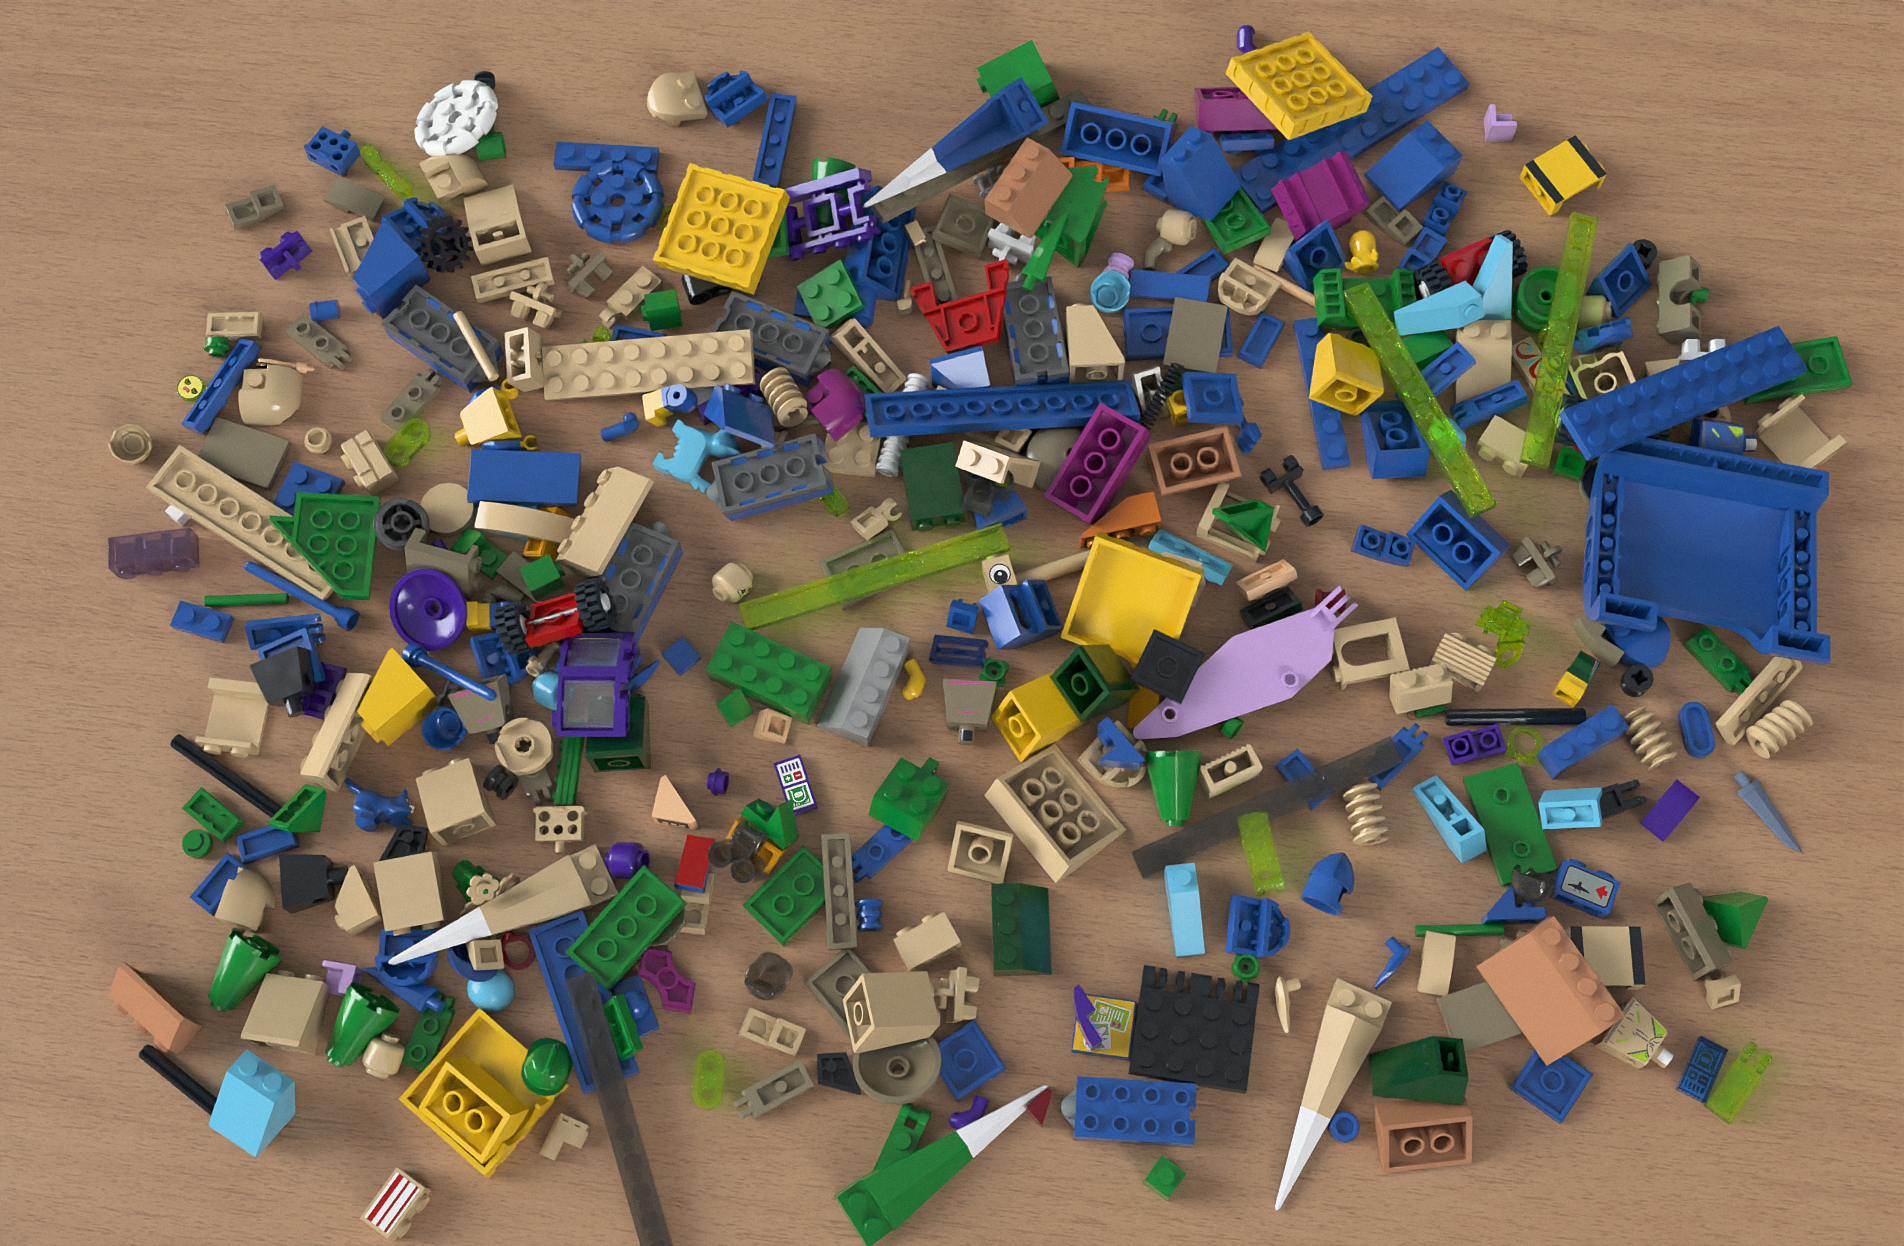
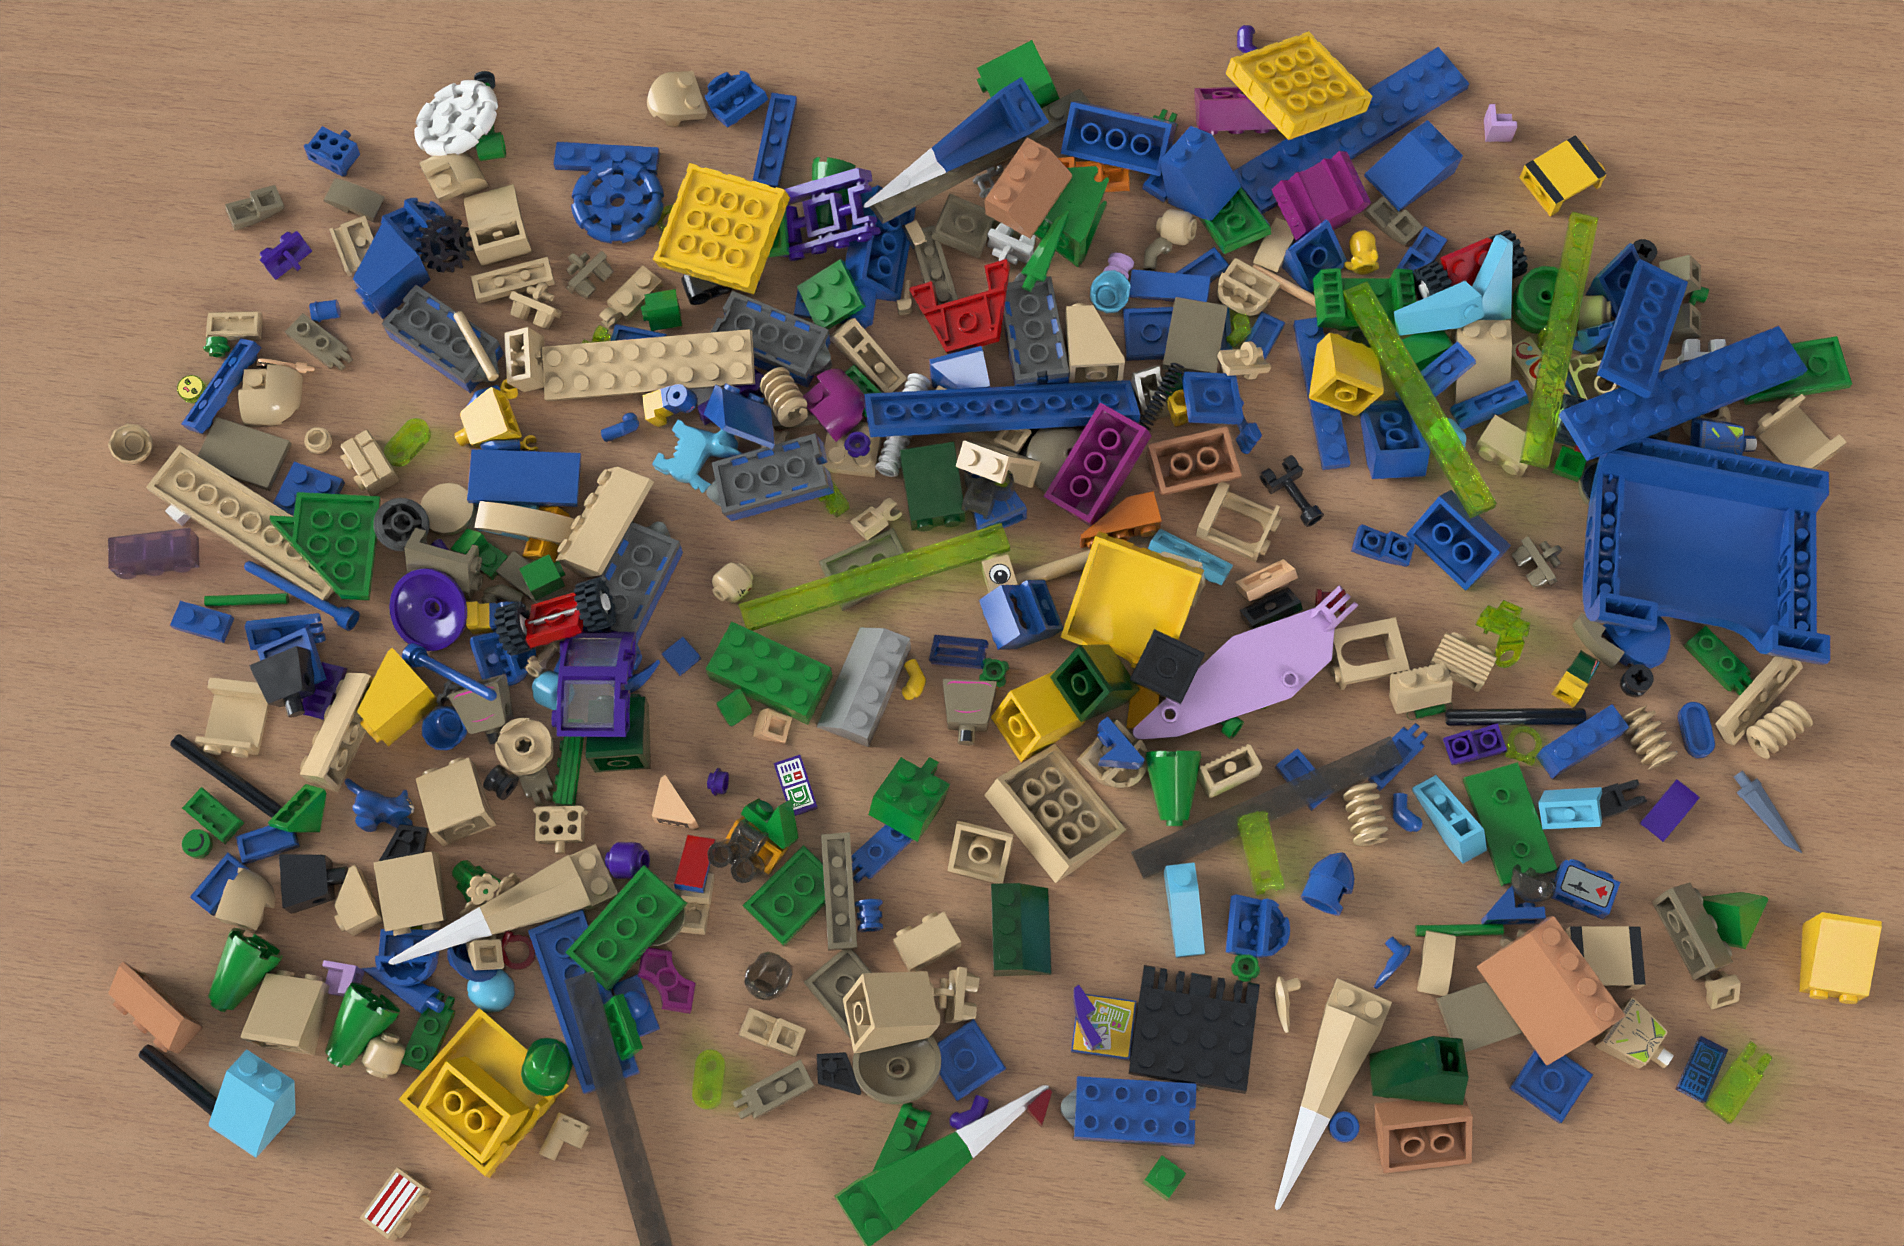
clear neon green hinge [359,143,414,203] -> none
dark tan hinge [380,368,443,435] -> none
blue tile [946,599,979,634] -> none
green slope [1212,499,1274,552] -> none
blue plate [1219,132,1274,154] -> none
blue slope [1421,181,1468,237] -> none
none -> dark purple plate [844,432,871,458]
none -> tan hips [1217,341,1271,380]
none -> clear neon green arm [1226,313,1252,347]
none -> blue arm [1393,793,1423,832]
none -> blue plate [1597,259,1688,399]
none -> yellow slope [1799,912,1882,1004]

